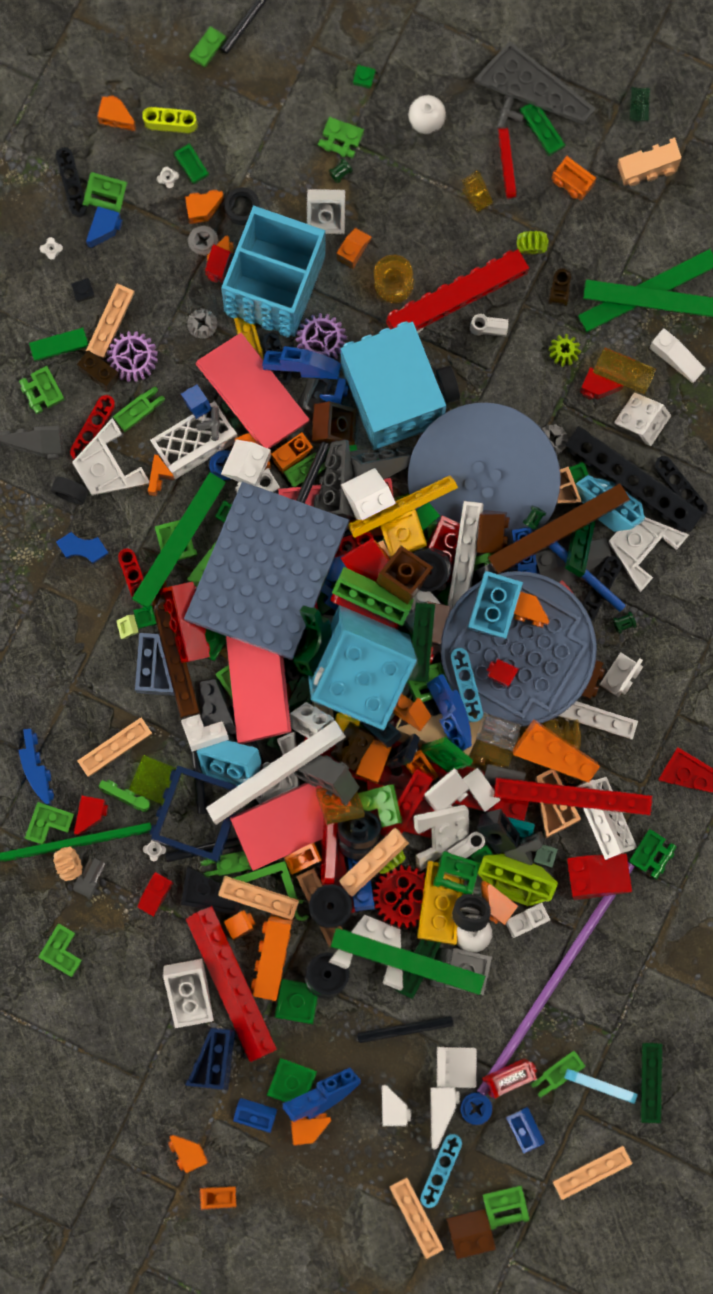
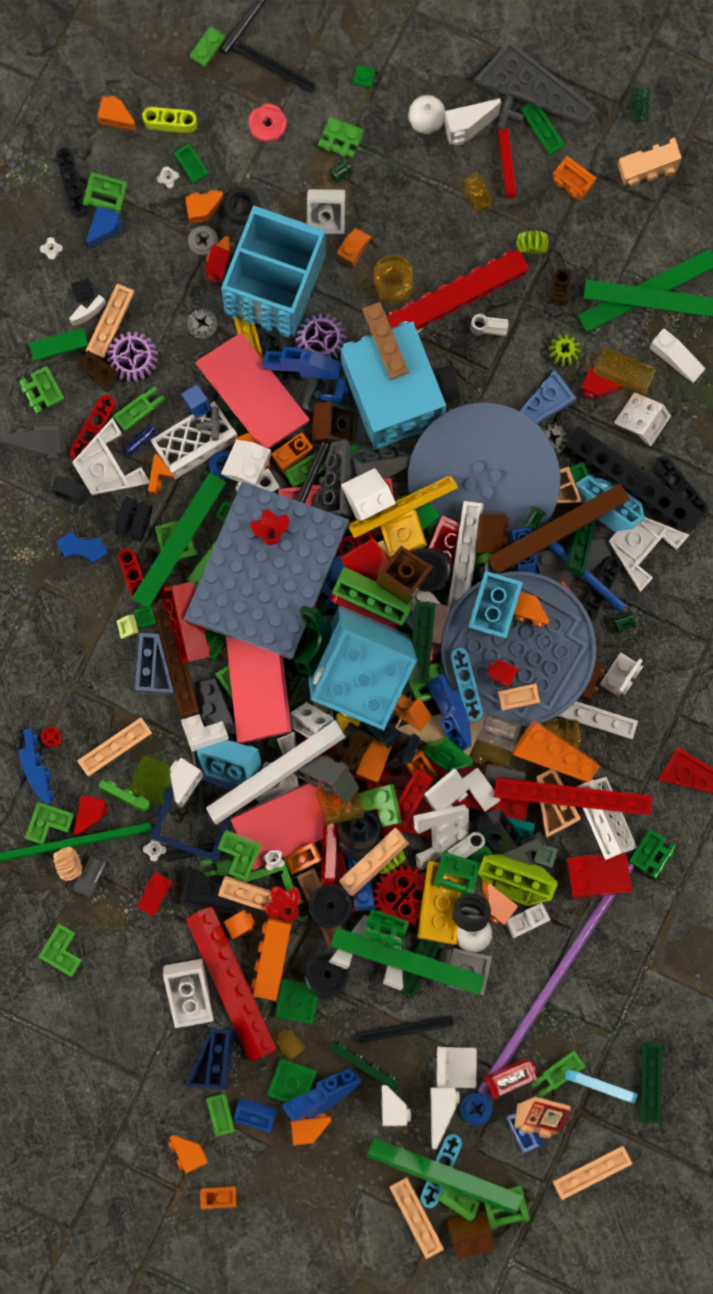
none -> red wheel [41,727,62,748]
none -> white slope [69,295,107,326]
none -> black wheel [115,495,153,543]
none -> clear blue axle [123,424,158,456]
none -> white slope [170,758,203,808]
none -> bright green tile [206,1093,235,1137]
none -> bright green plate [218,829,262,881]
none -> black axle [234,41,316,93]
none -> coral plate [249,104,286,142]
none -> red plate [251,509,289,545]
none -> white plate [263,850,285,871]
none -> red plate [263,887,301,922]
none -> clear yellow brick [276,1029,306,1060]
none -> dark green plate [329,1041,400,1091]
none -> medium nougat plate [362,302,409,380]
none -> green plate [363,909,408,948]
none -> green tile [367,1138,523,1214]
none -> bright green plate [438,1187,480,1221]
none -> white slope [444,99,501,146]
none -> light nougat tile [498,683,540,711]
none -> light nougat slope [515,1097,570,1138]
none -> medium blue wing [520,369,576,424]

